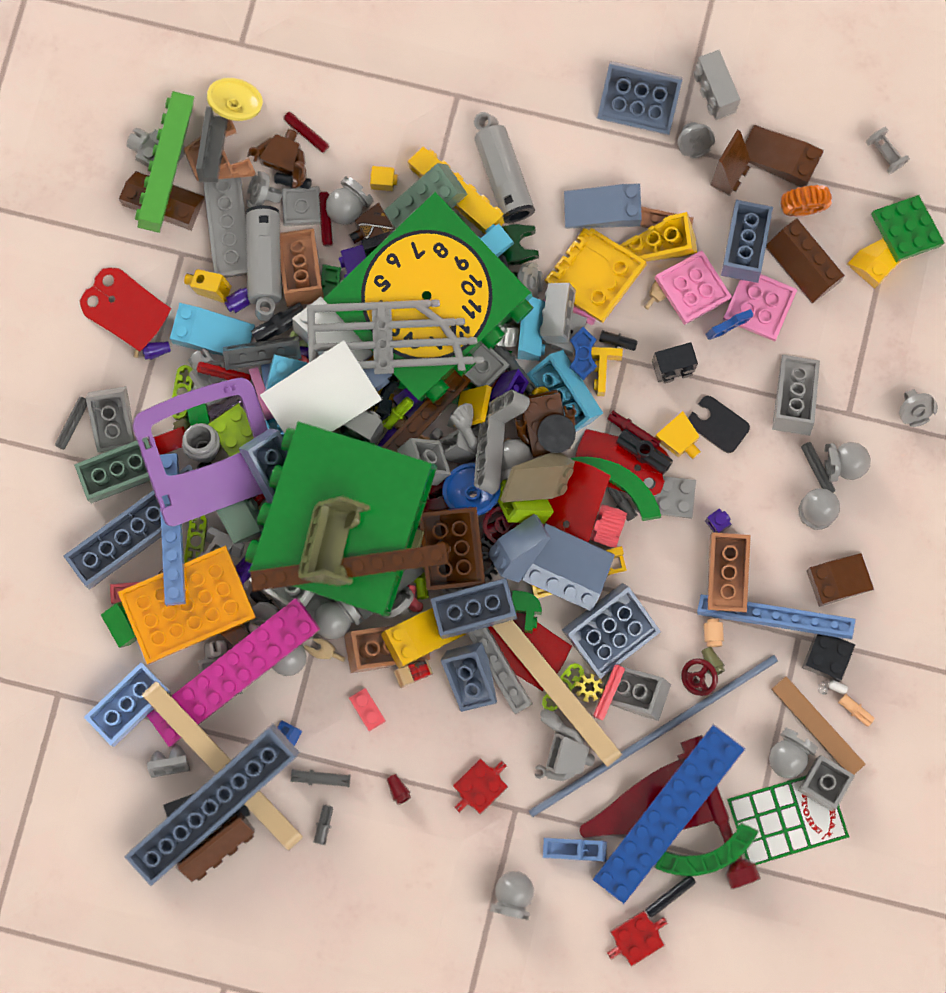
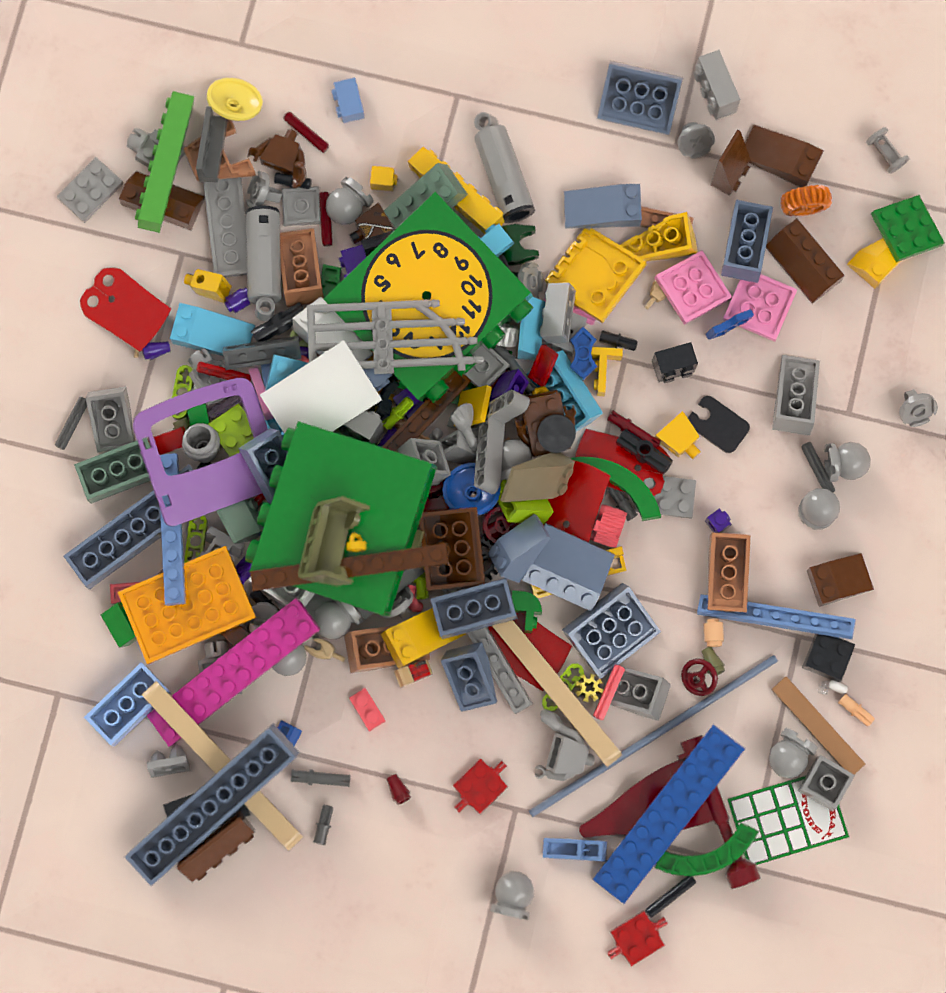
none -> light grey plate [57,157,124,223]
none -> medium blue brick [331,78,365,123]
none -> yellow tile [346,533,366,552]
none -> red tile [528,344,559,387]

